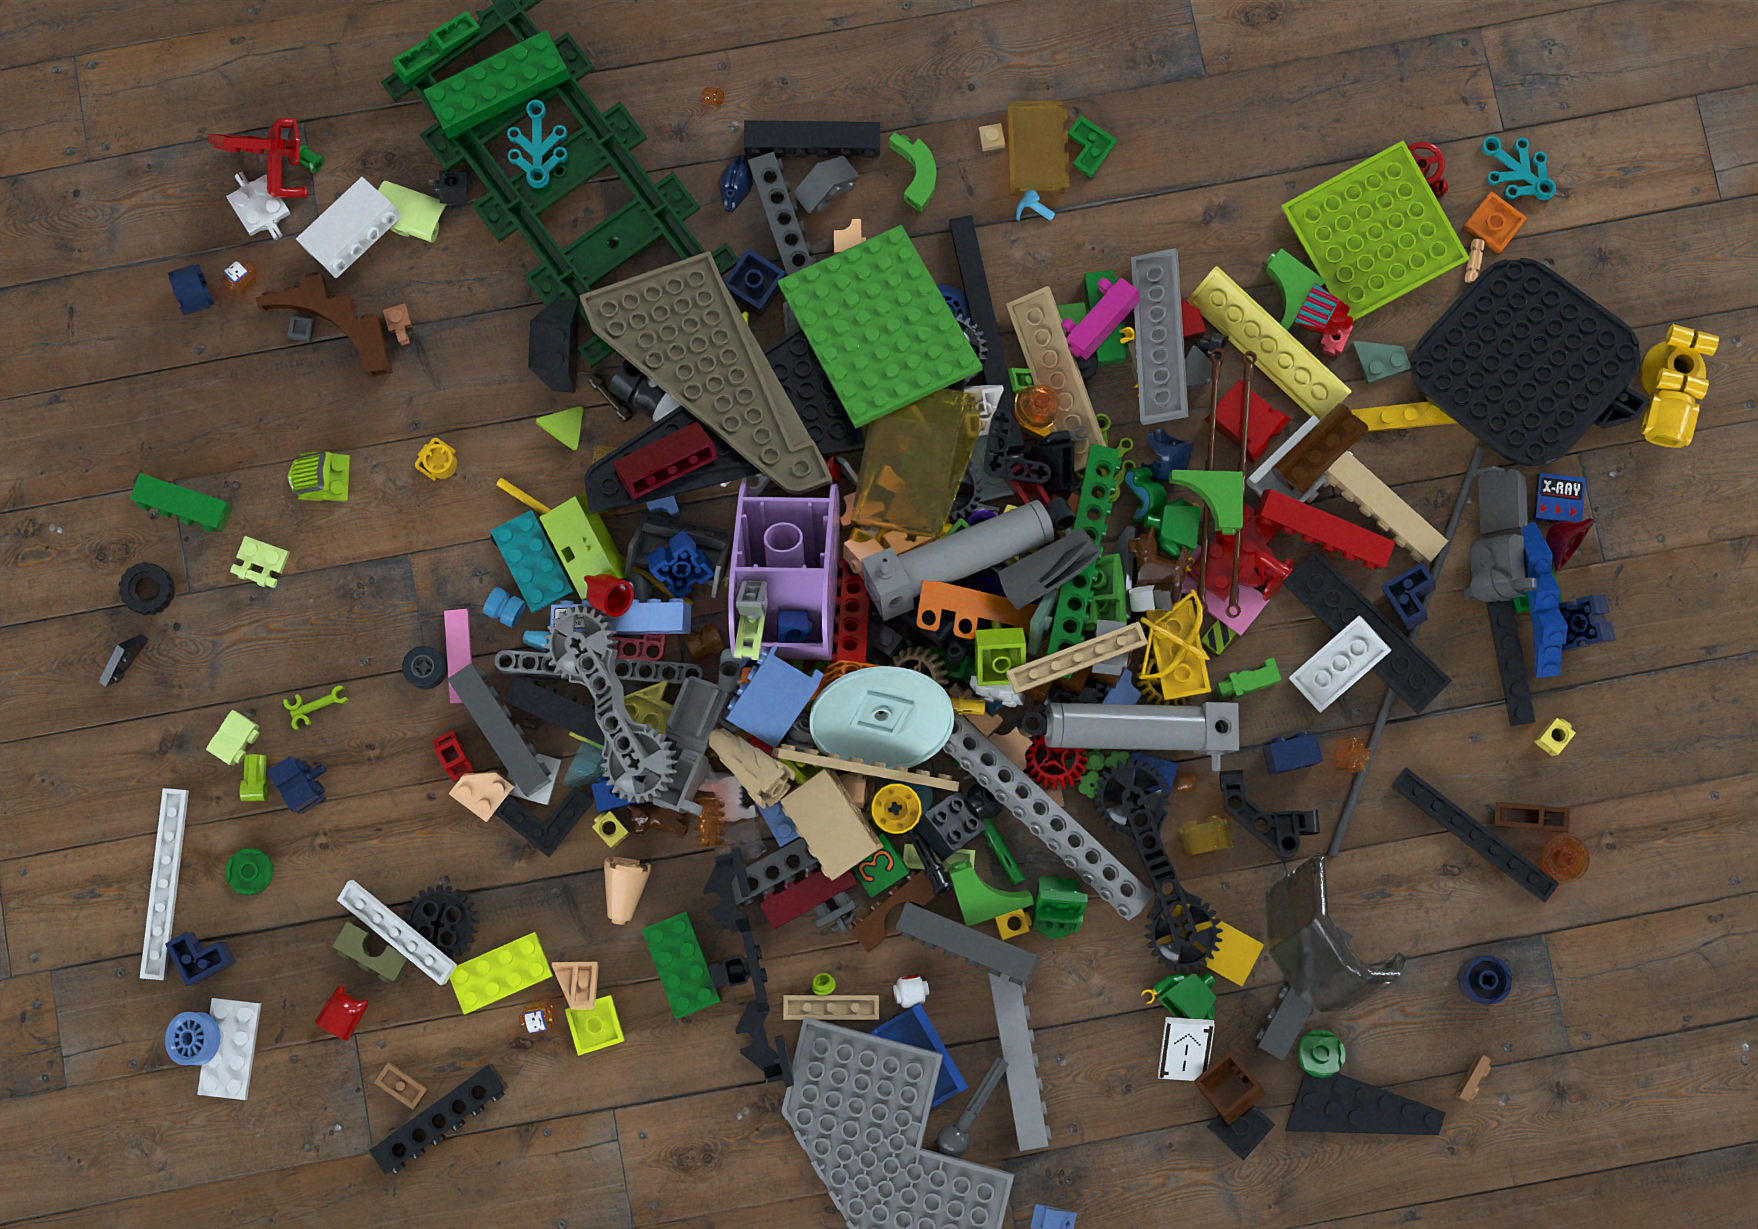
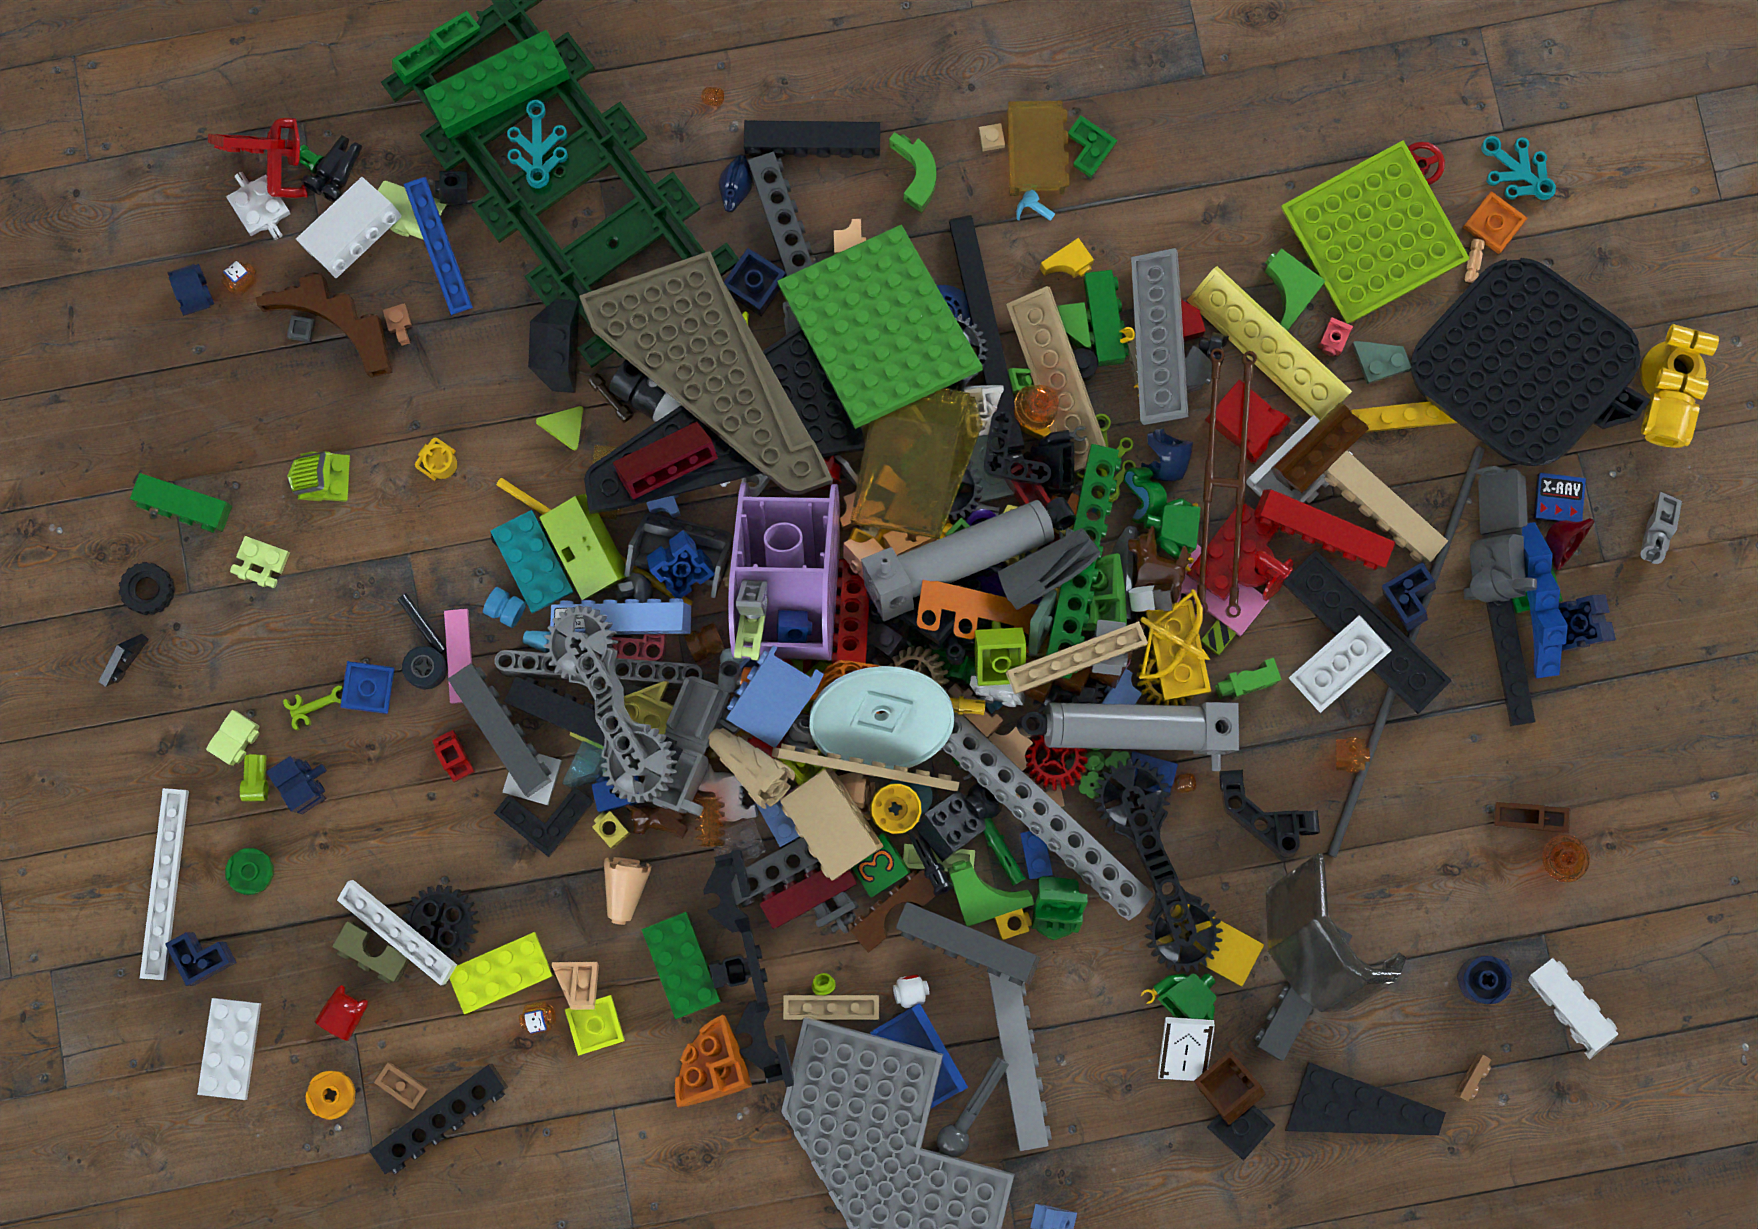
medium blue wheel [165,1012,221,1066] -> none
light nougat plate [449,770,516,822] -> none
red piece [584,574,634,617] -> none
dark grey brick [793,156,860,214] -> none
dark pink brick [1061,277,1141,360] -> none
bright green arch [1169,470,1243,535] -> none
clear yellow brick [1178,815,1233,857] -> none
dark blue brick [1262,731,1323,776] -> none
red torso [1294,283,1353,336] -> none
green tile [1296,1029,1346,1078] -> none
black plate [1390,767,1559,903] -> none
red hinge [1429,178,1448,198] -> none
light yellow brick [1534,718,1576,756] -> none
none -> black piece [301,135,362,202]
none -> light orange plate [305,1070,356,1120]
none -> blue tile [340,661,394,714]
none -> black piece [397,593,447,654]
none -> blue tile [404,177,473,315]
none -> orange brick [675,1015,752,1108]
none -> blue plate [1020,831,1053,880]
none -> yellow arch [1040,238,1094,278]
none -> white wedge [1528,958,1618,1060]
none -> light grey plate [1641,492,1682,564]

